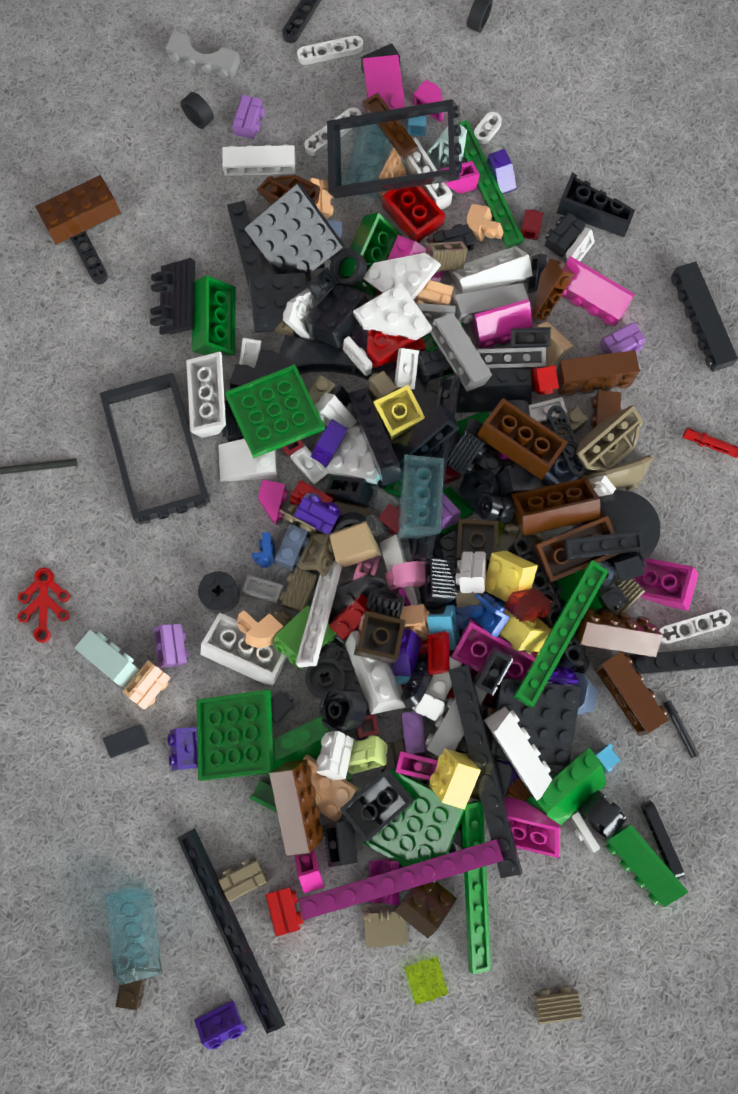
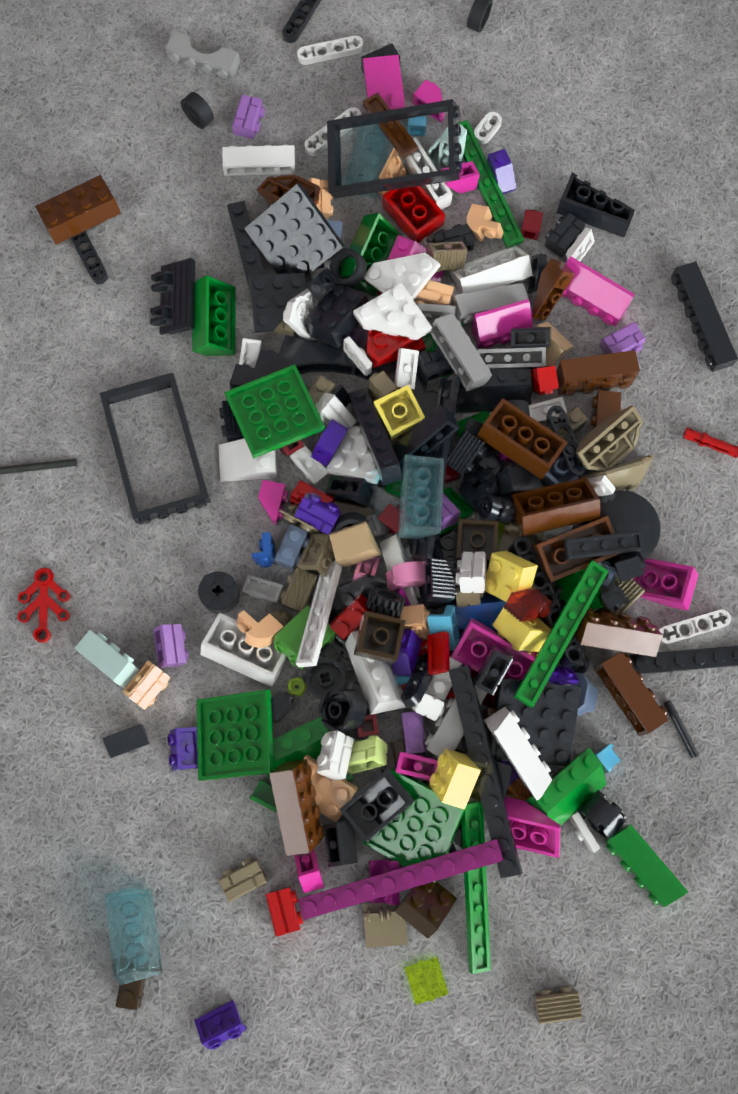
black plate [177,829,286,1034] -> none
white slope [186,352,226,438] -> none
blue bracket [471,593,510,638] -> none
black beam [641,800,685,879] -> none
none -> lime plate [287,677,307,697]

